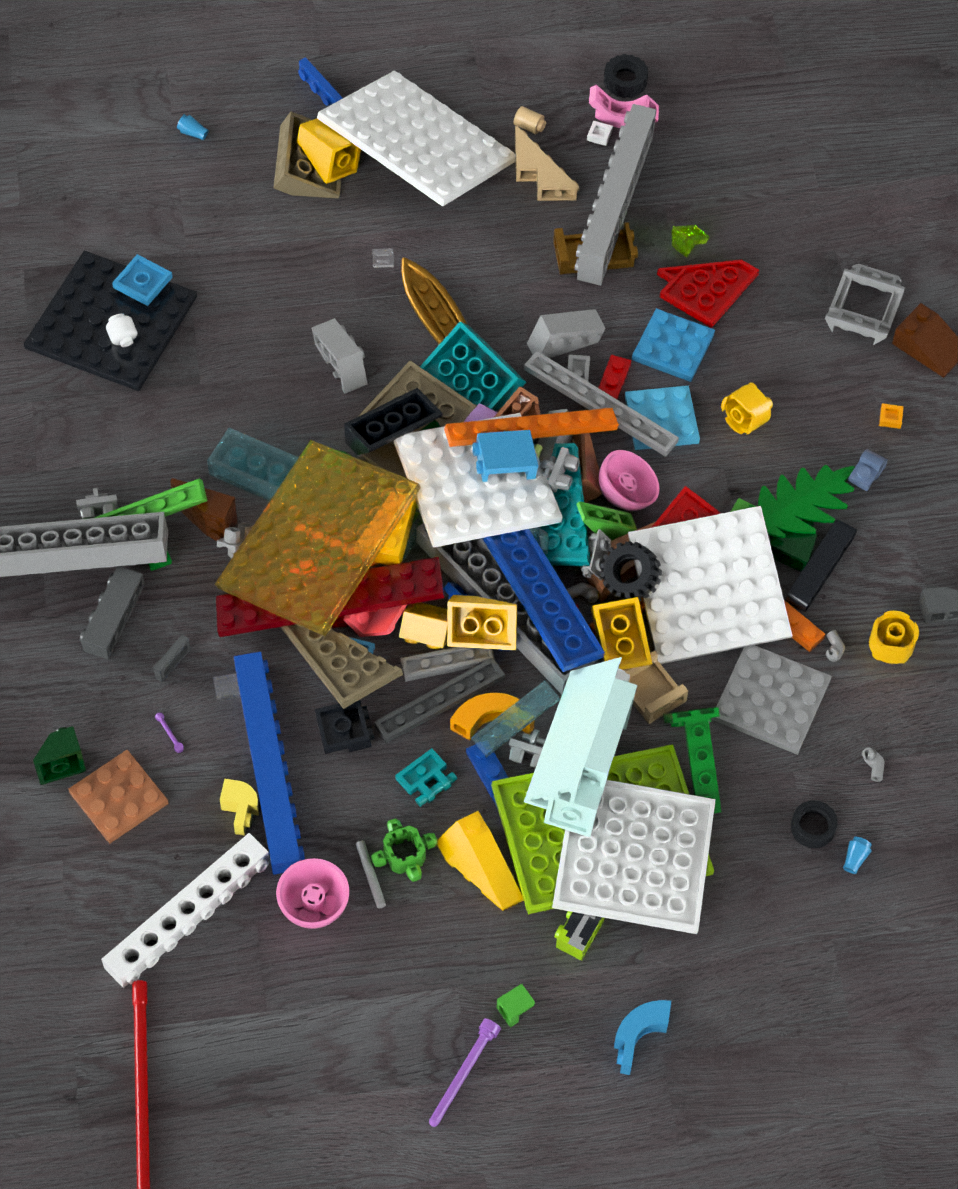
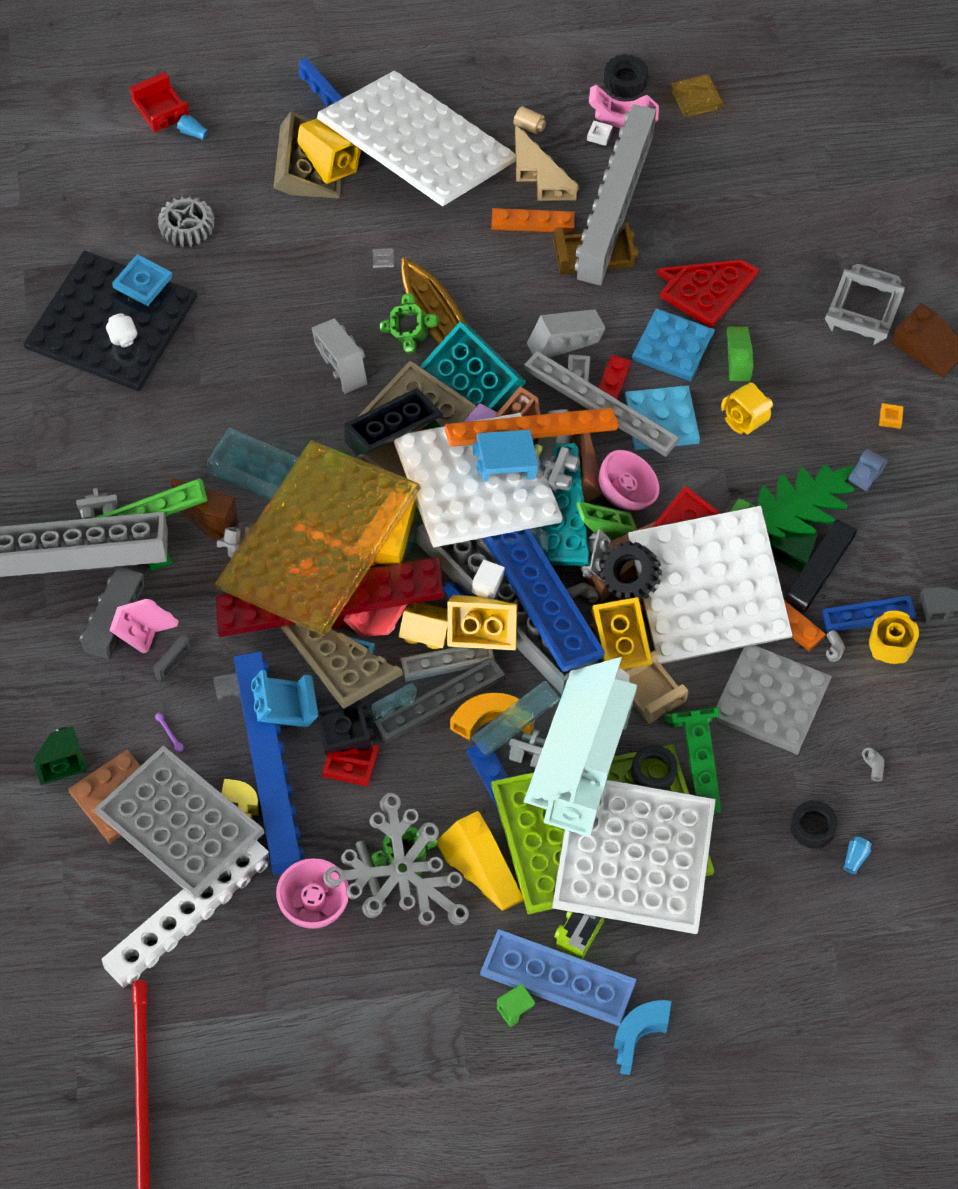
teal plate [395,748,457,807] -> none
medium lavender piece [429,1018,501,1127] -> none
clear neon green slope [672,225,709,257] -> none
none -> light grey plate [94,746,264,899]
none -> bright pink bracket [109,599,179,653]
none -> red panel [130,72,189,132]
none -> light grey gear [158,196,214,248]
none -> dark azure panel [251,670,318,727]
none -> red wing [323,745,379,787]
none -> light grey plant [323,793,469,925]
none -> clear light blue plate [370,683,417,721]
none -> bright green piece [380,294,439,354]
none -> white brick [472,559,505,600]
none -> medium blue plate [480,929,637,1026]
none -> orange plate [491,208,575,233]
none -> black tyre [631,745,677,790]
none -> clear yellow plate [670,74,723,117]
none -> bright green slope [727,326,753,381]
none -> blue plate [821,596,916,633]

